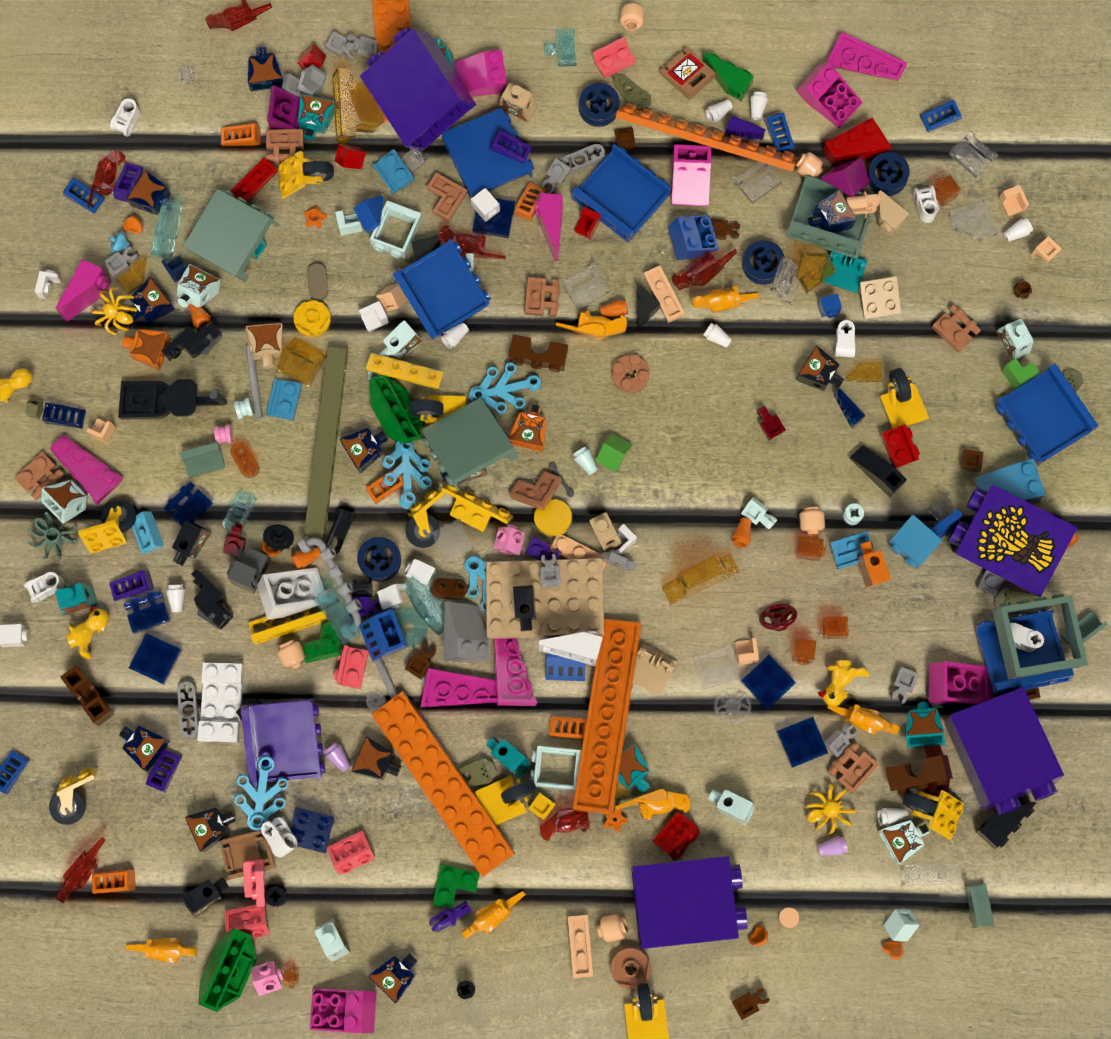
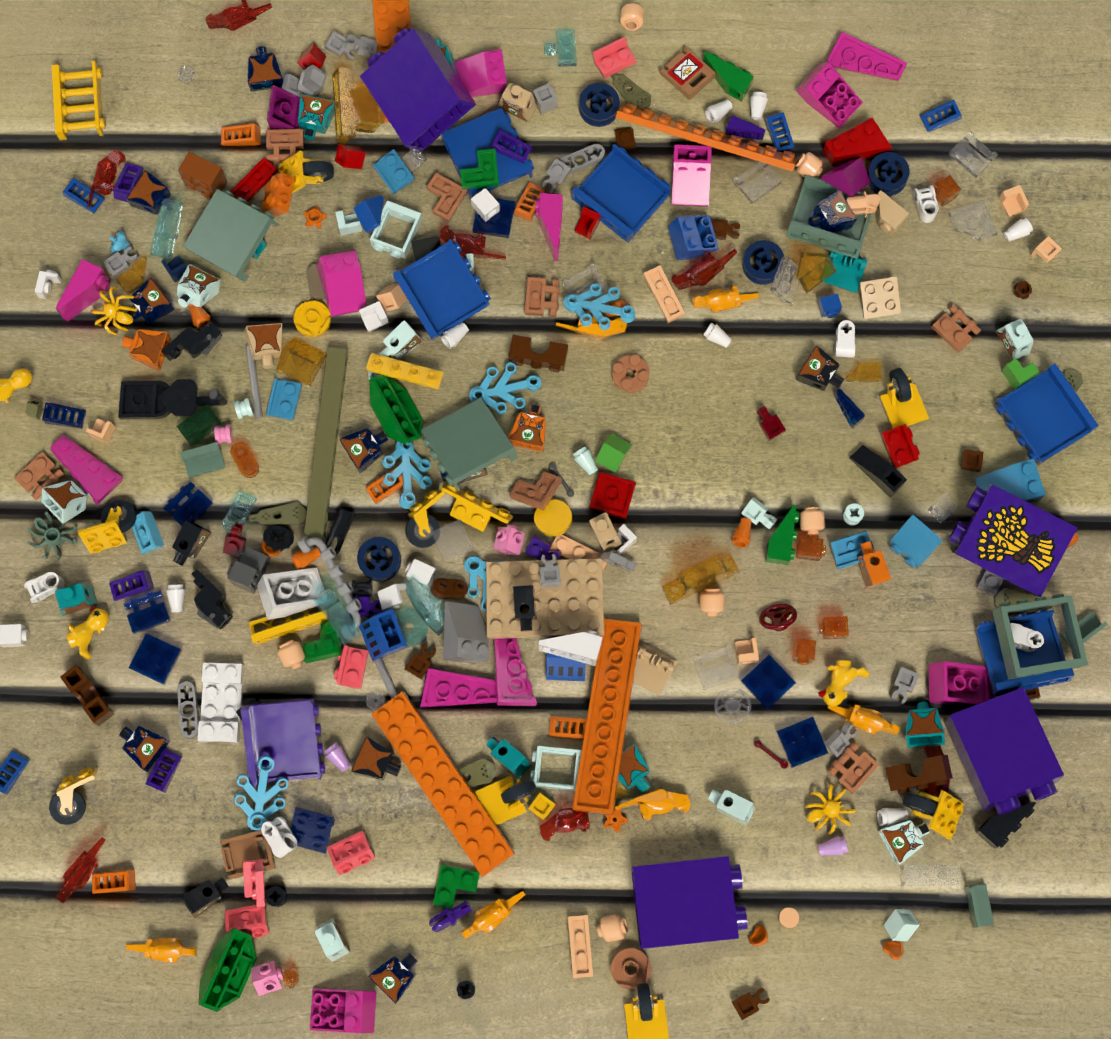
white piece [110,98,141,137] -> none
orange piece [123,216,143,234] -> none
torso [185,808,236,853] -> none
plate [409,395,466,426] -> none
pearl dark grey slope [637,286,660,327] -> none
red bracket [652,811,700,861] -> none
blue plate [931,509,962,539] -> none
none -> yellow fence [51,61,106,140]
none -> clear green brick [176,404,222,447]
none -> dark orange brick [178,152,227,199]
none -> olive piece [249,502,307,525]
none -> orange plate [262,172,295,216]
none -> dark pink slope [316,251,367,317]
none -> green plate [460,149,499,190]
none -> light grey panel [533,83,557,115]
none -> medium azure plant [564,283,635,330]
none -> red plate [589,472,636,519]
none -> light nougat head [700,588,725,616]
none -> dark red hinge [754,740,788,769]
none -> green slope [765,505,799,565]

